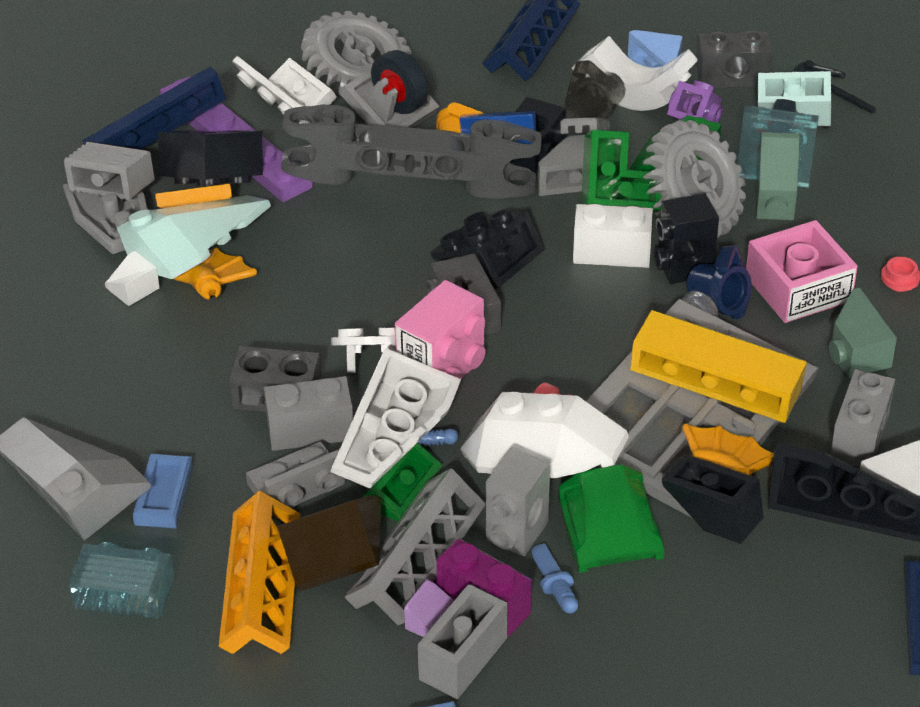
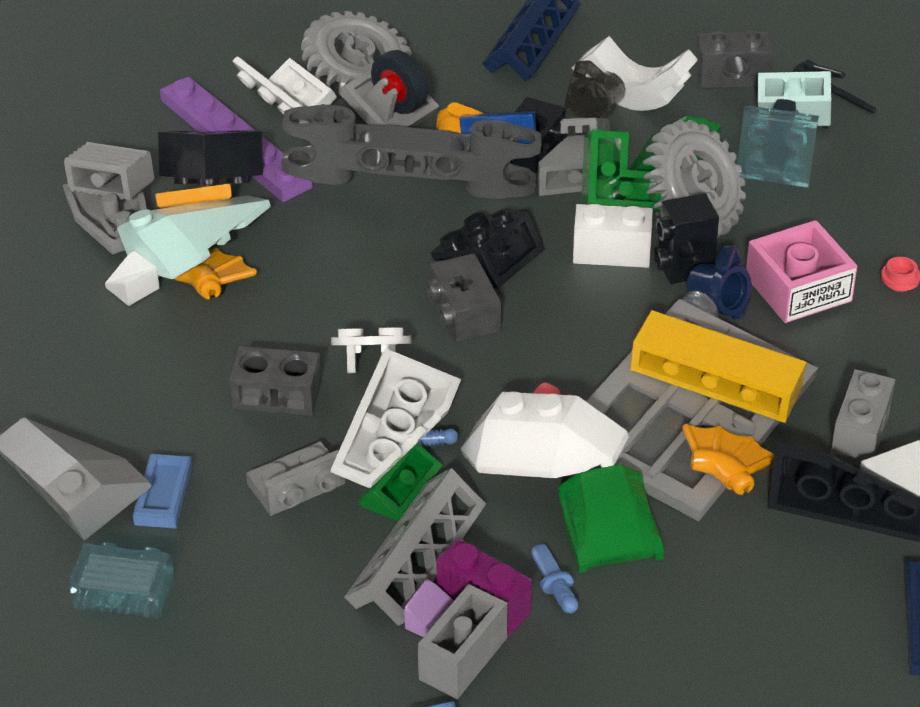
dark blue fence [82,66,226,150] -> none
light orange fence [218,490,301,654] -> none
light grey brick [264,376,353,451] -> none
dark brown slope [277,494,381,591] -> none
bright pink brick [395,280,486,379] -> none
light grey brick [486,448,550,557] -> none
light blue slope [628,30,683,68] -> none
black slope [662,454,764,544] -> none
medium lavender brick [667,80,723,123] -> none
sand green slope [755,132,799,220] -> none
sand green slope [829,288,897,379] -> none

